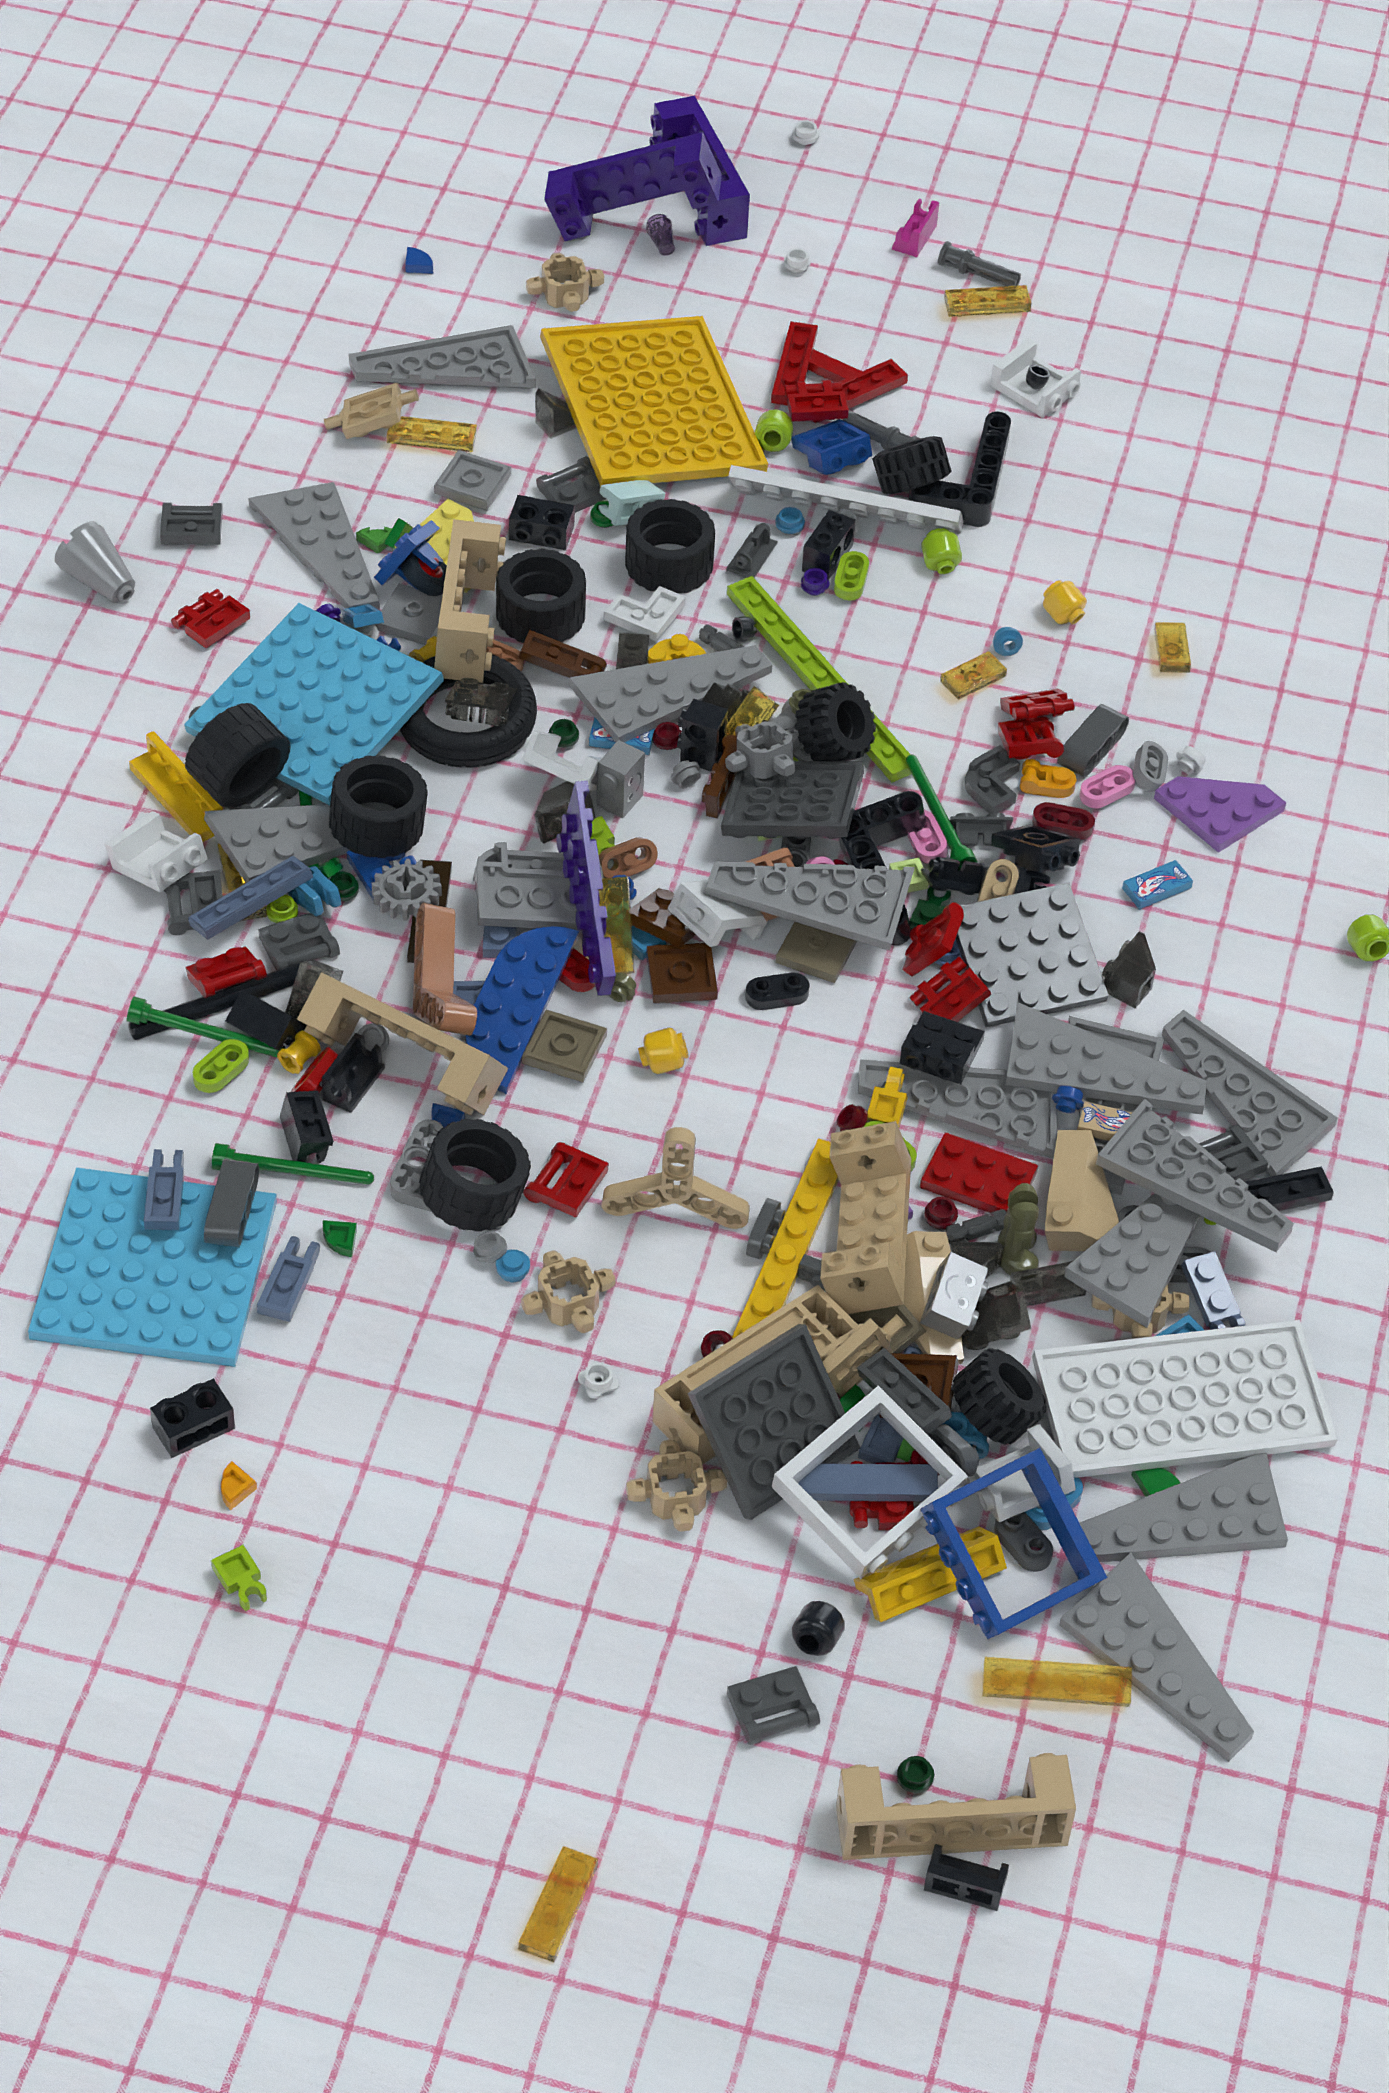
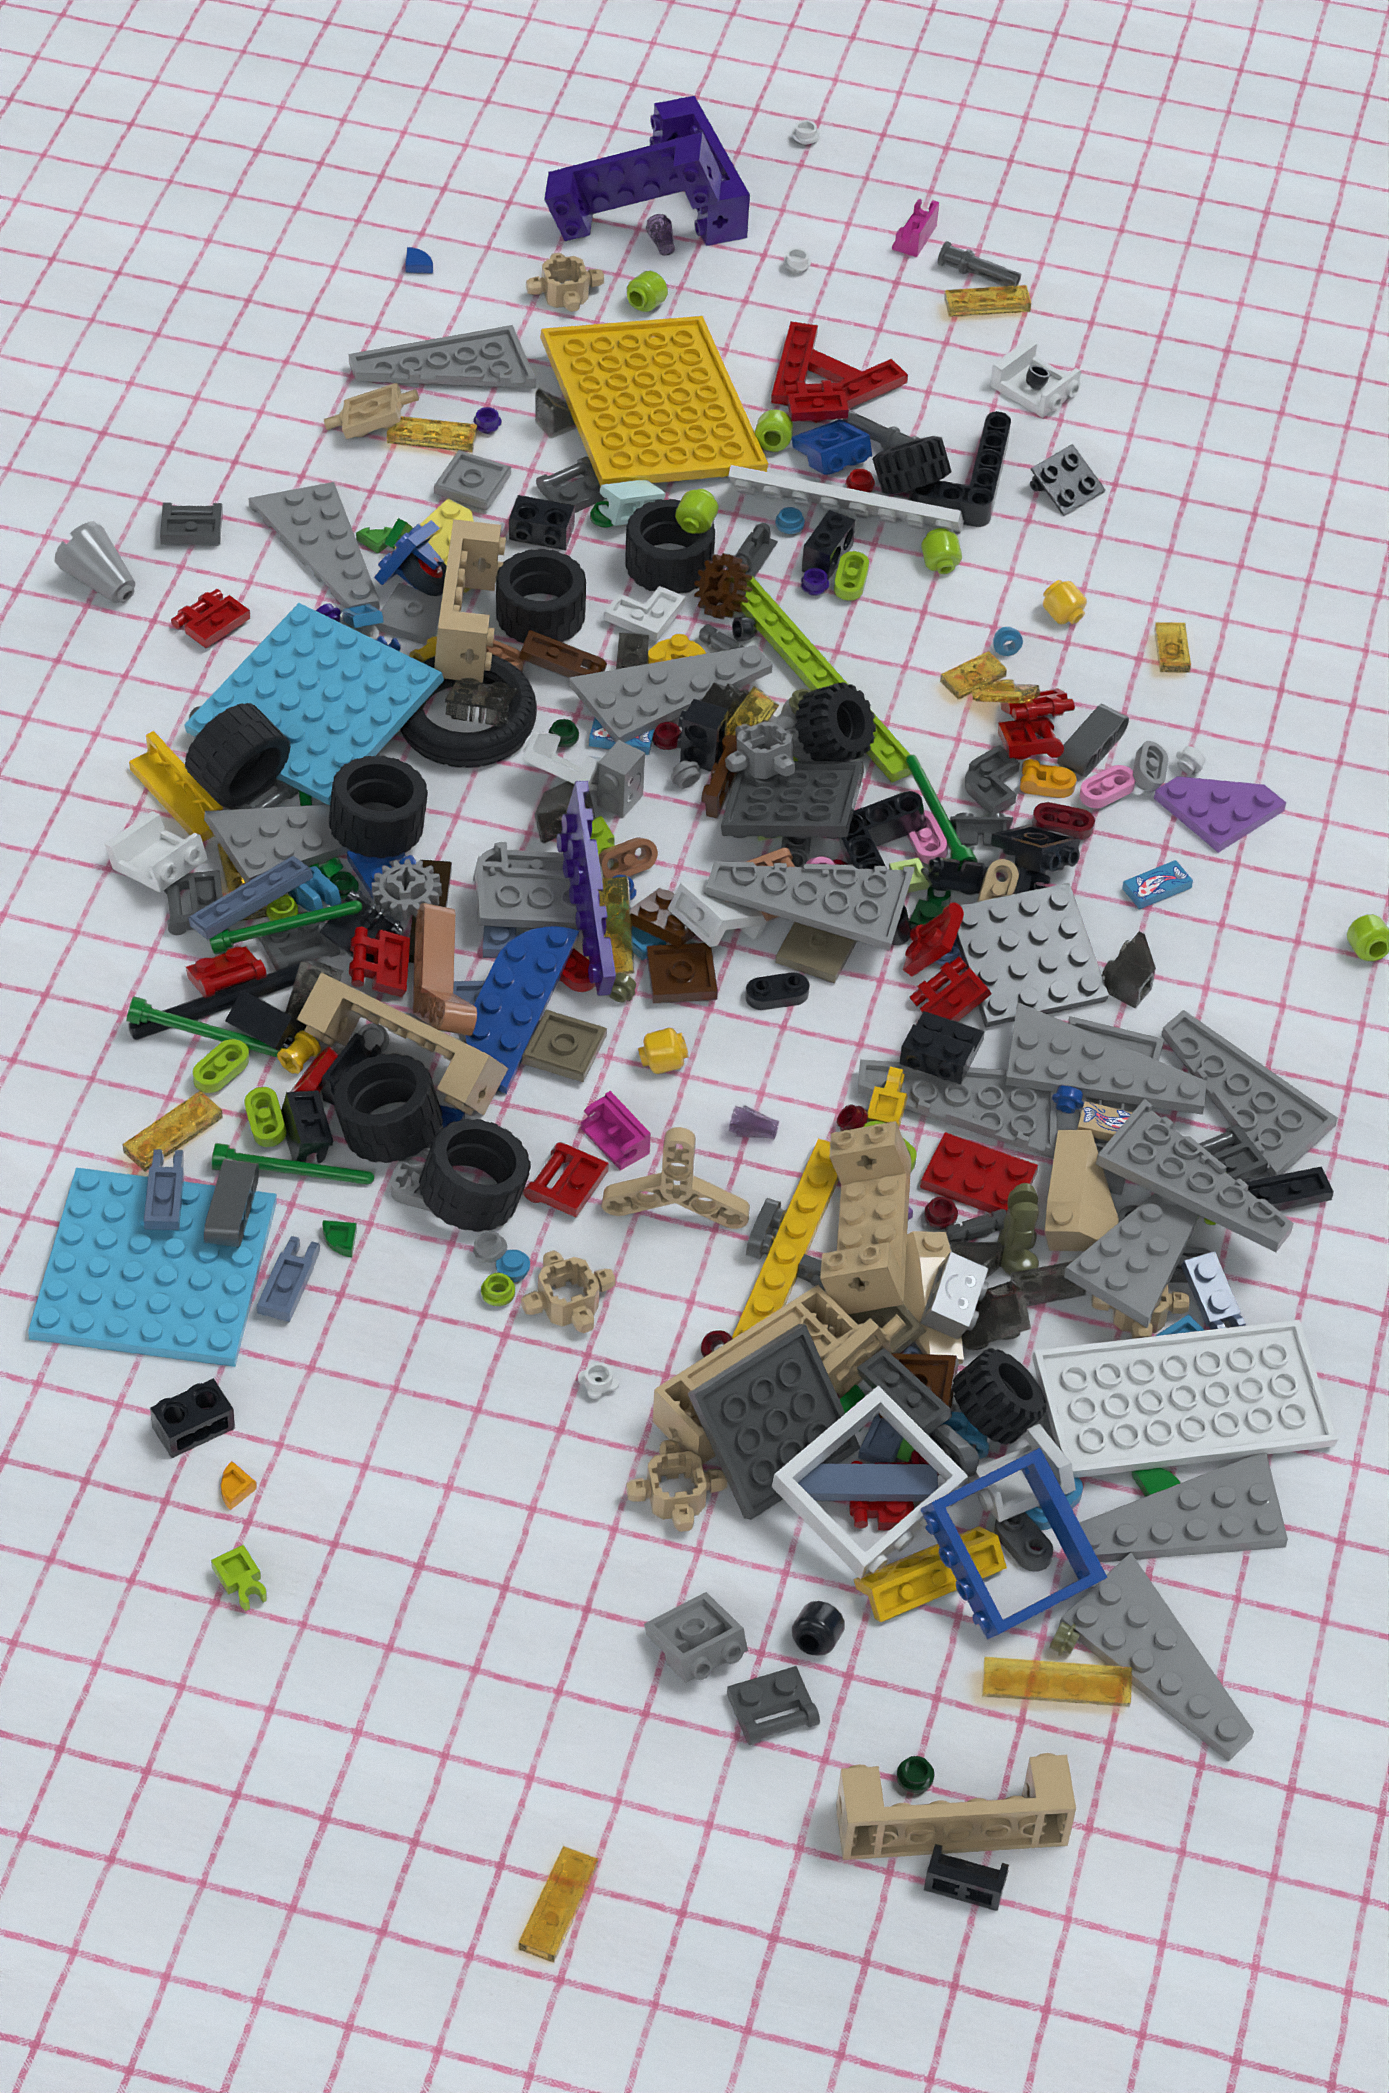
none -> clear yellow plate [122,1091,223,1172]
none -> green piece [209,900,362,955]
none -> lime plate [244,1087,287,1147]
none -> black hinge [320,889,404,963]
none -> black tyre [333,1053,443,1163]
none -> red plate [349,927,410,998]
none -> dark purple plate [473,407,502,434]
none -> lime plate [481,1273,515,1306]
none -> dark pink hinge [580,1091,651,1171]
none -> lime head [627,271,668,312]
none -> light grey plate [644,1592,748,1683]
none -> lime head [675,489,719,534]
none -> reddish brown gear [694,553,752,620]
none -> clear purple cone [728,1105,779,1140]
none -> red plate [846,469,875,493]
none -> clear yellow plate [972,679,1040,703]
none -> hinge [1030,444,1106,516]
none -> olive plate [1049,1622,1080,1656]

